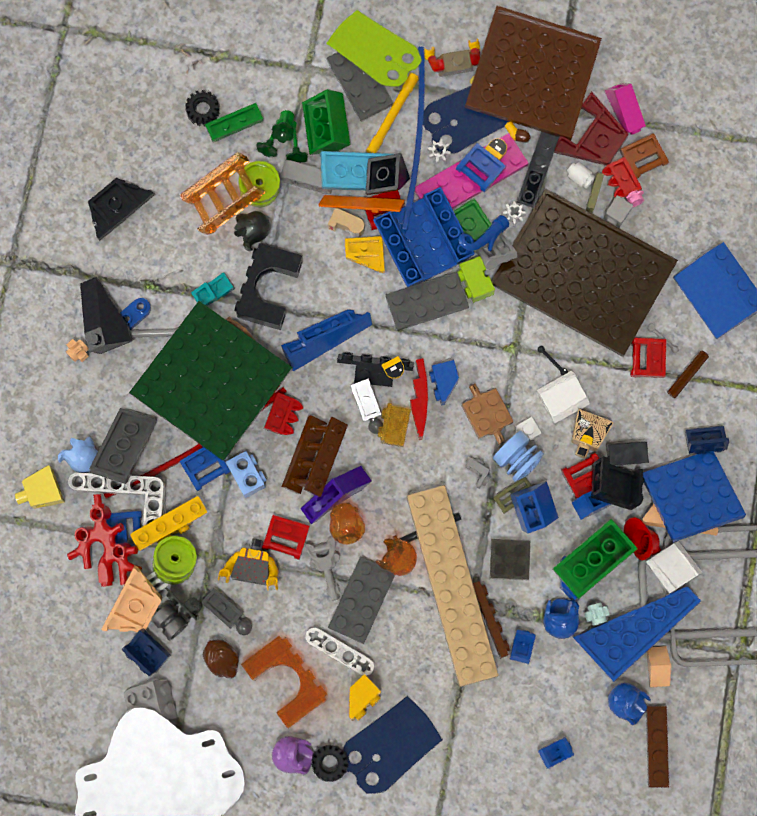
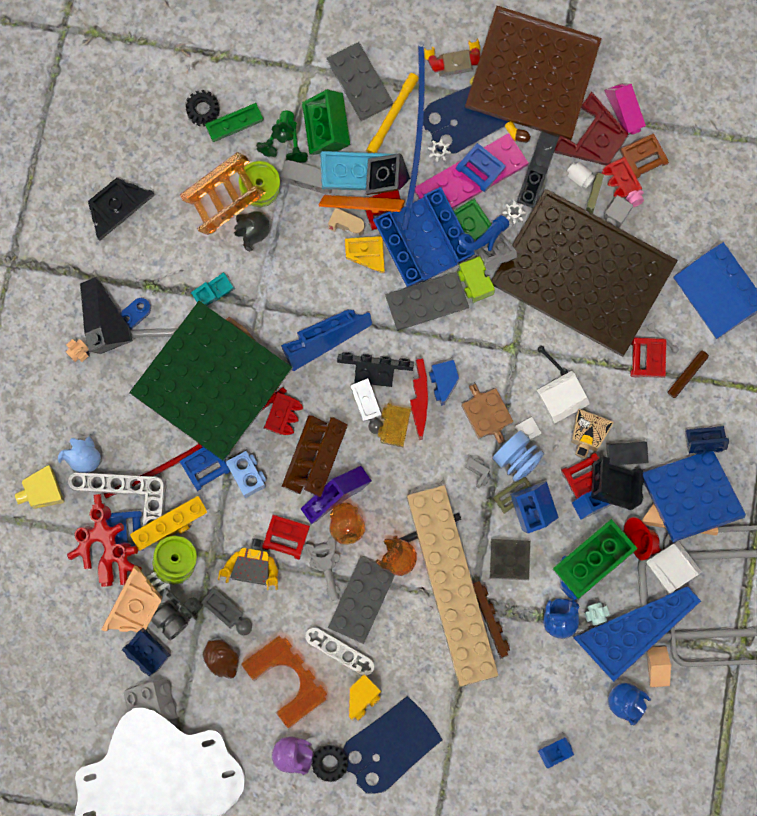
dark grey plate [89,408,156,484] -> none
black arch [234,243,303,331] -> none
lime piece [326,10,422,87] -> none
tile [382,356,404,379] -> none
tile [485,138,507,160] -> none
blue bracket [510,630,536,664] -> none
reddish brown plate [646,706,669,788] -> none

